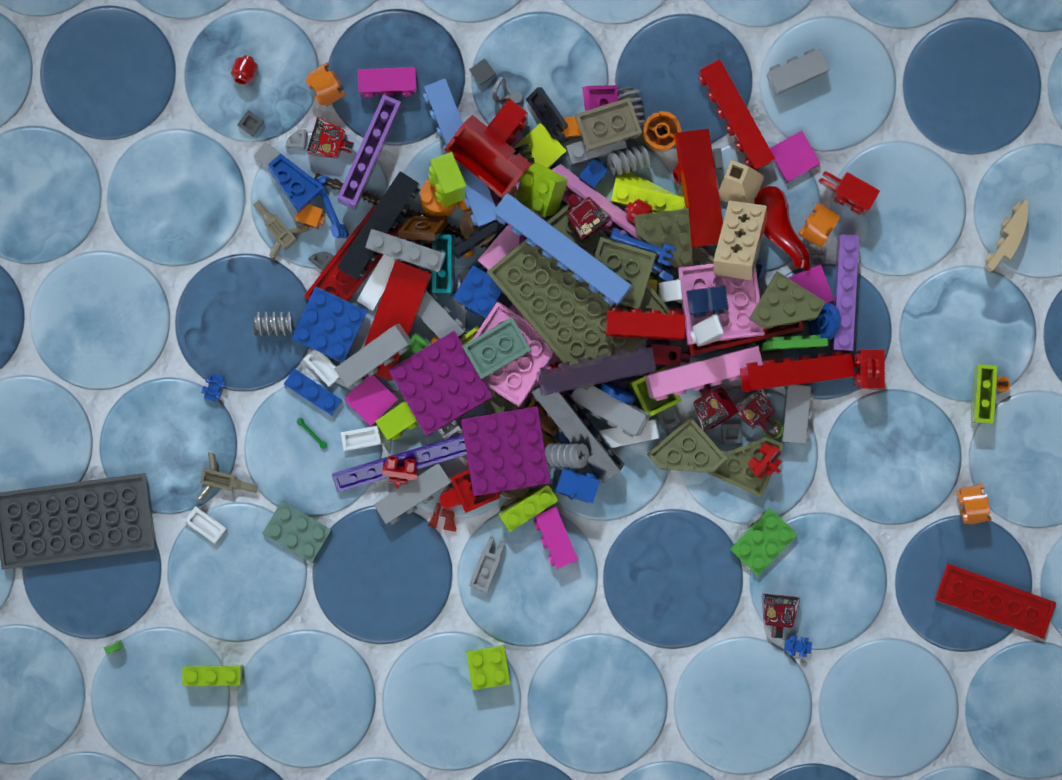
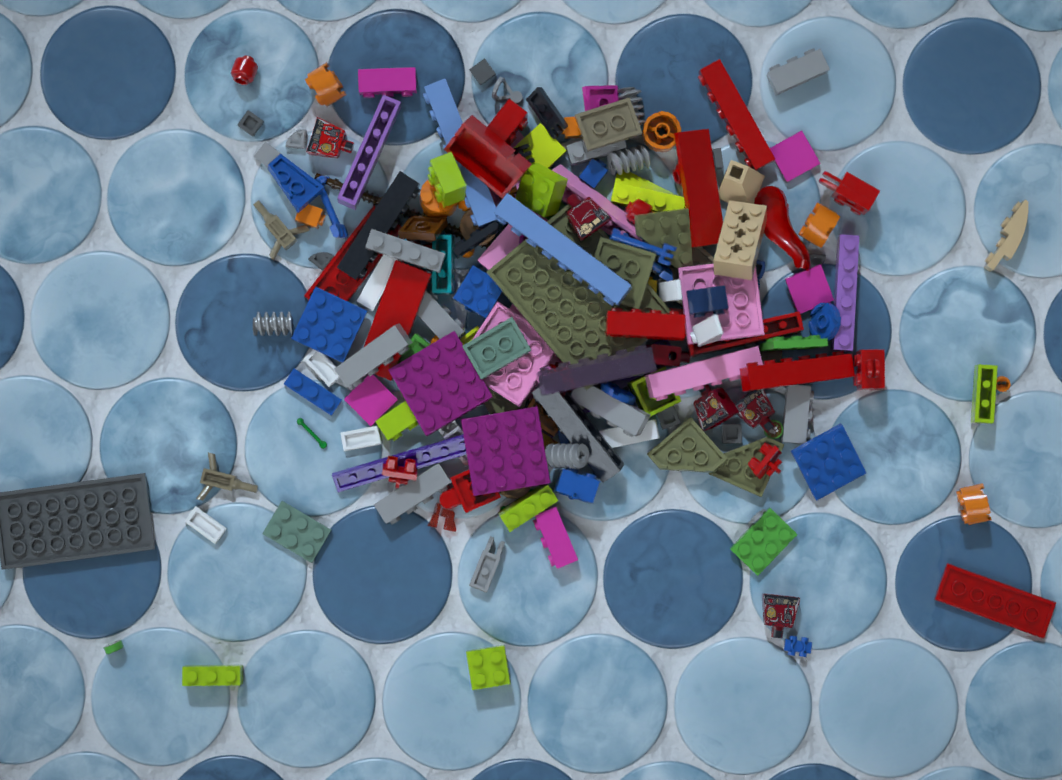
blue piece [201,373,226,402] -> none
olive plate [749,271,826,329] -> none
none -> blue plate [790,423,866,501]

